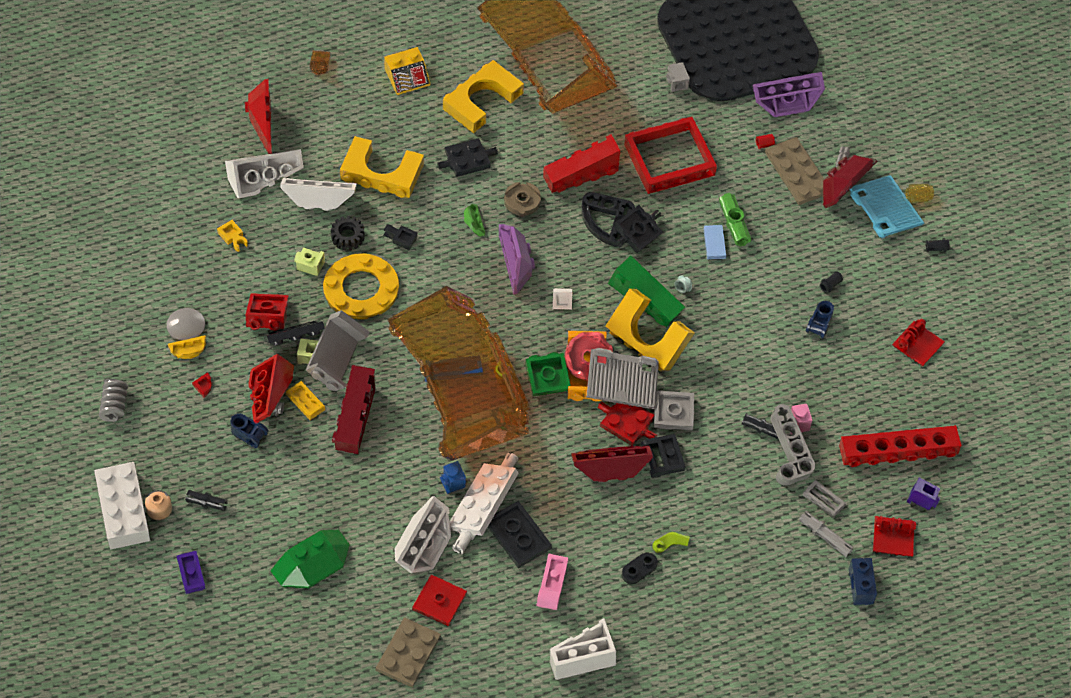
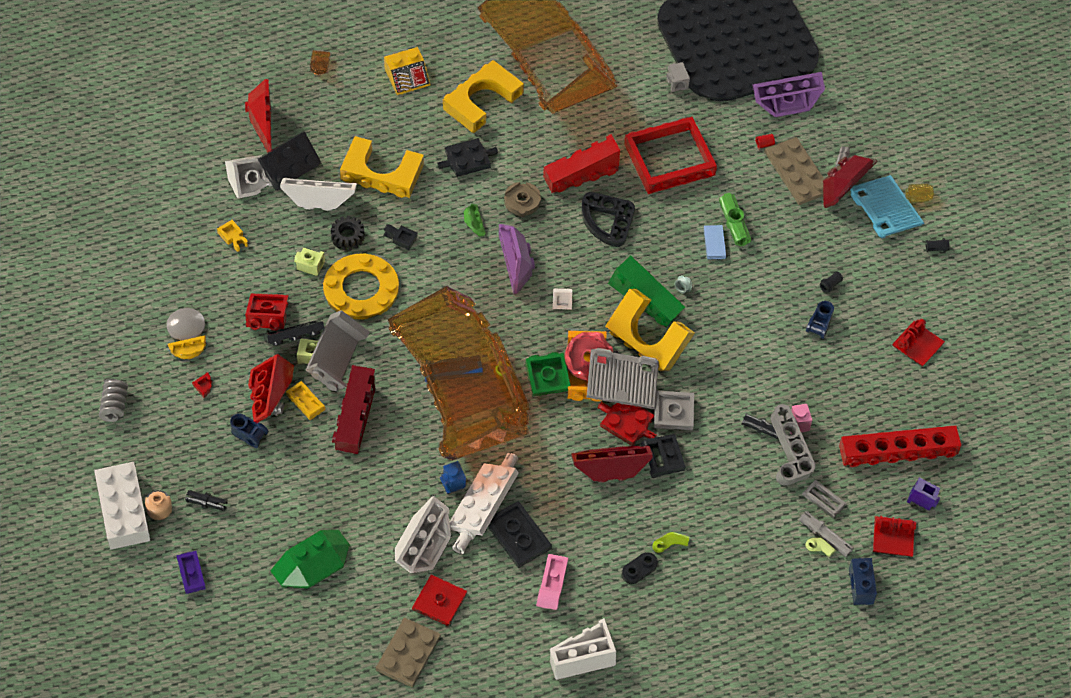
black plate [613,205,663,253] -> none
none -> black plate [257,131,322,191]
none -> yellowish green arm [805,538,836,557]

